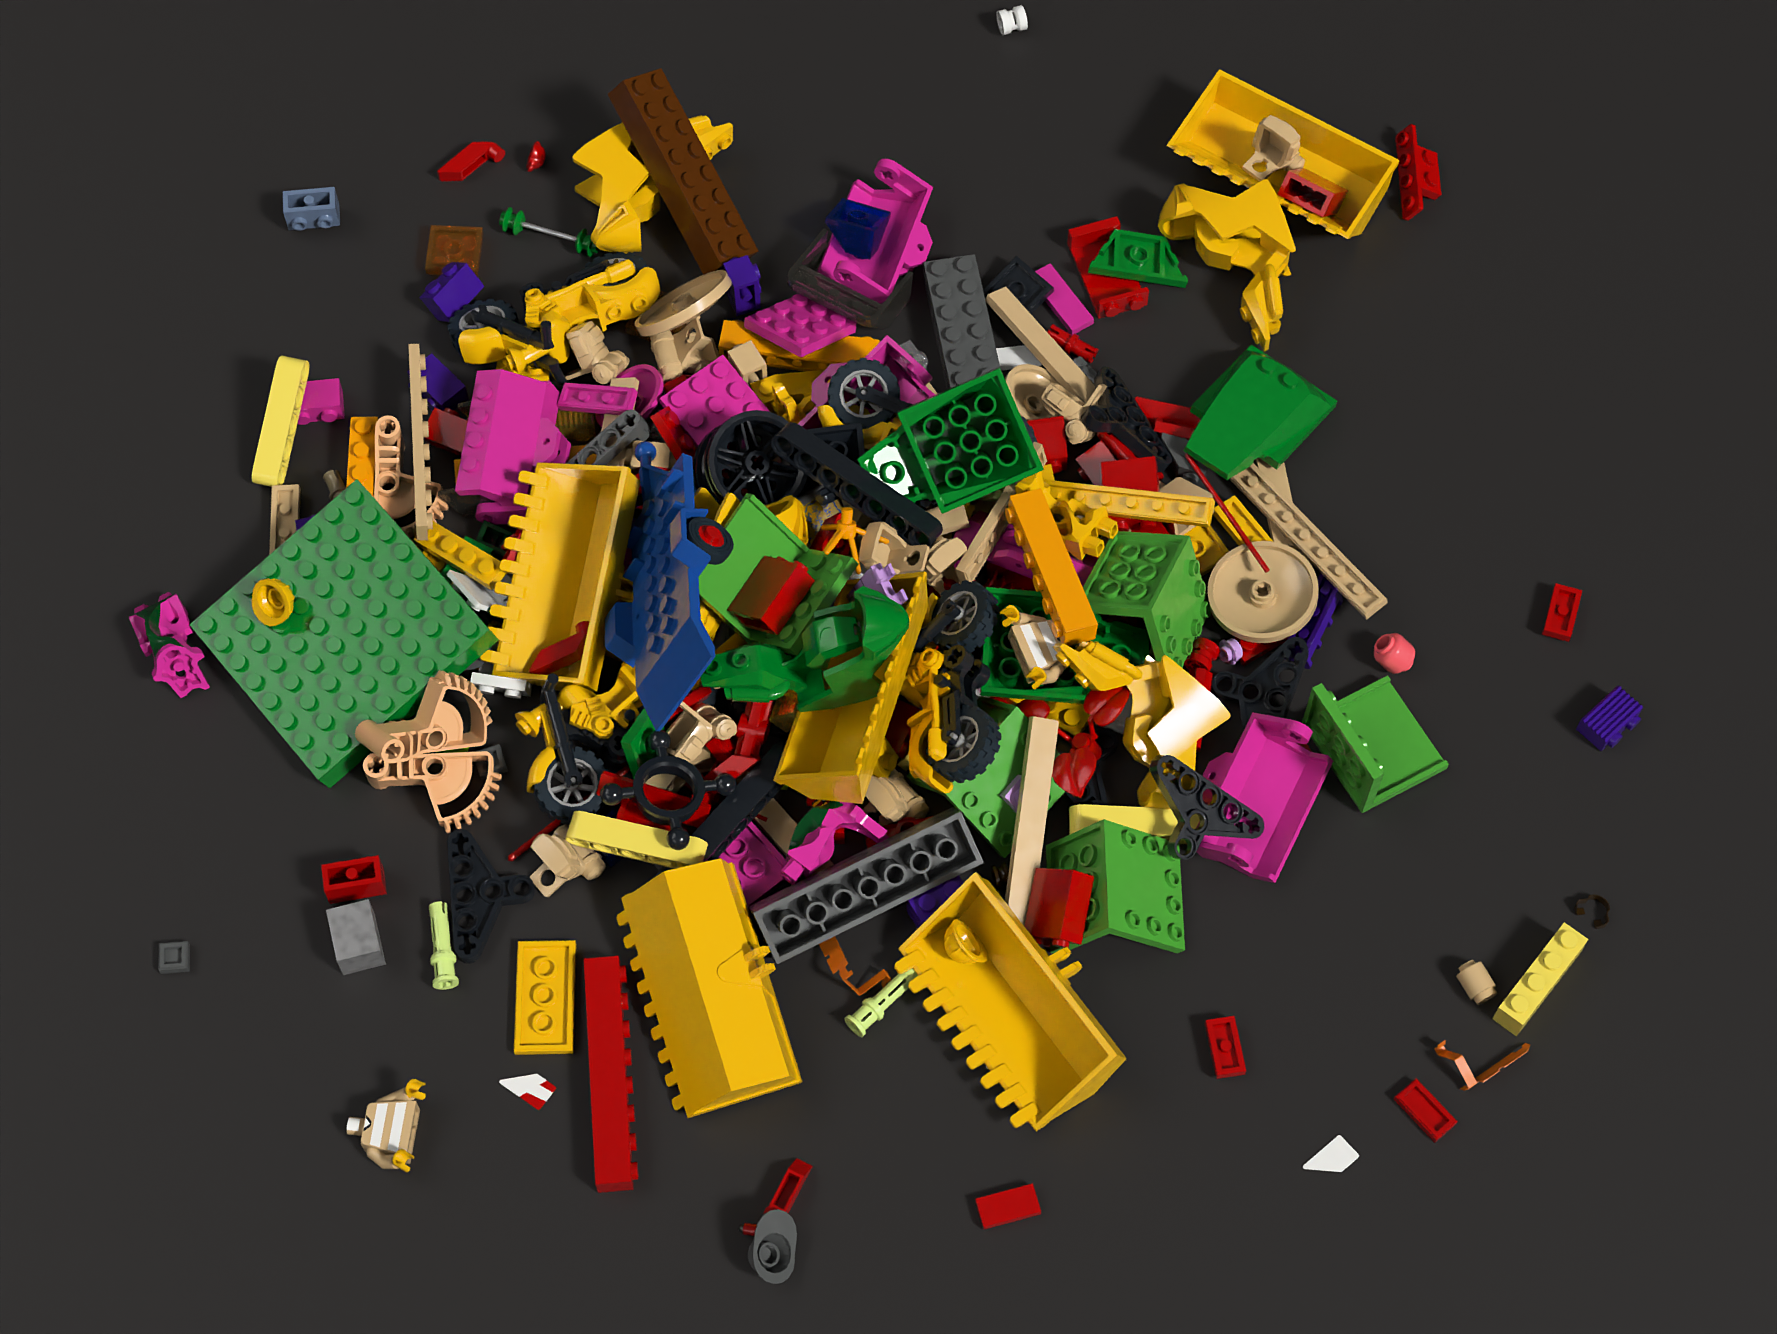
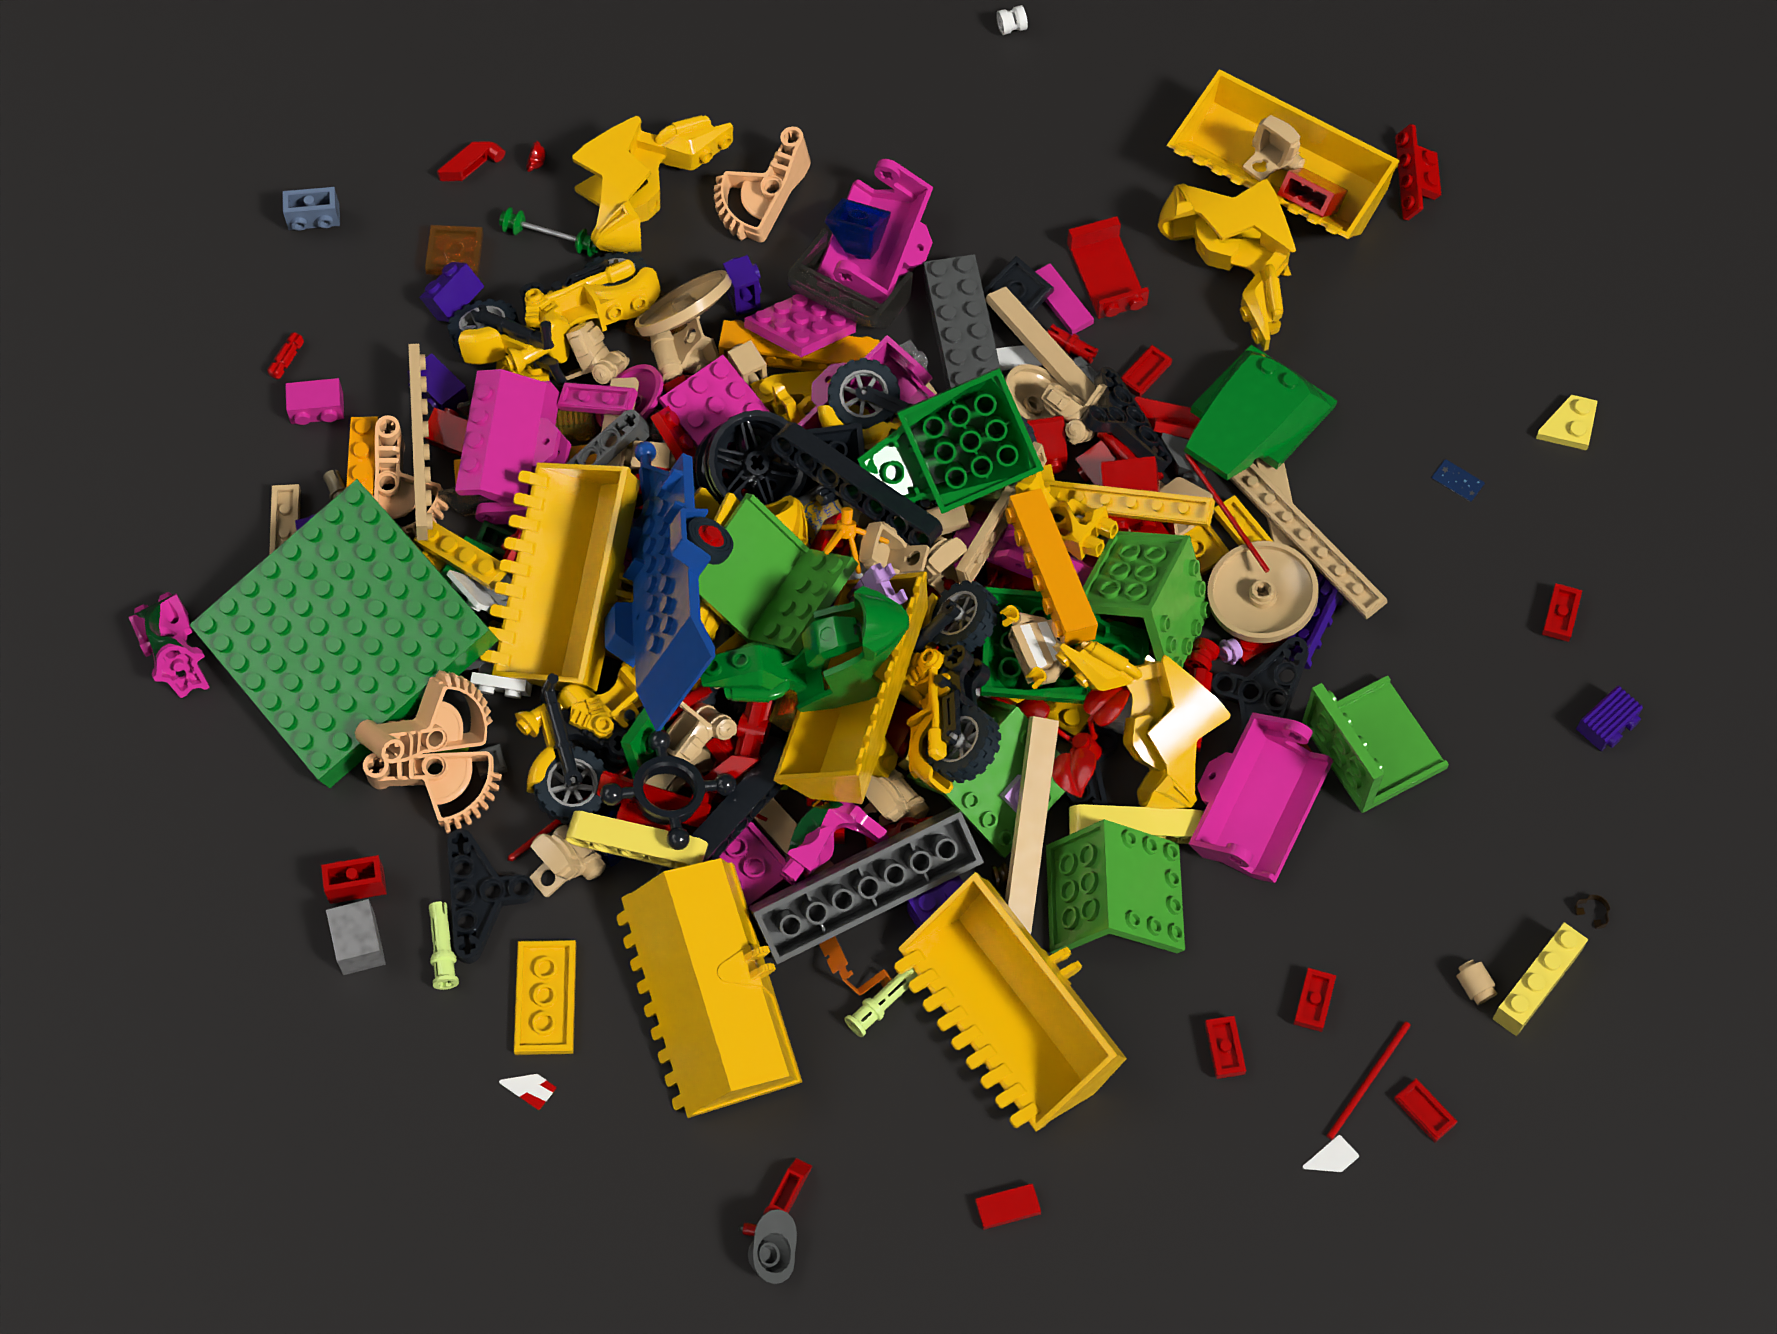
dark grey tile [158,941,190,974] -> none
light yellow beam [252,355,309,487] -> none
yellow piece [252,578,295,627] -> none
torso [347,1079,426,1172] -> none
red piece [529,621,589,675] -> none
red brick [584,956,639,1193] -> none
reddish brown brick [608,68,759,275] -> none
red brick [727,556,815,635] -> none
yellow piece [944,919,988,964] -> none
red brick [1024,868,1095,948] -> none
green wing [1088,229,1188,288] -> none
black beam [1150,755,1264,860] -> none
coral head [1374,633,1415,674] -> none
orange piece [1434,1040,1530,1091] -> none
none -> red axle [267,332,304,379]
none -> light nougat arm [714,126,811,242]
none -> red tile [1121,345,1172,397]
none -> red plate [1294,968,1336,1032]
none -> red axle [1326,1021,1411,1140]
none -> dark blue sticker [1432,459,1485,501]
none -> light yellow wing [1536,395,1598,450]

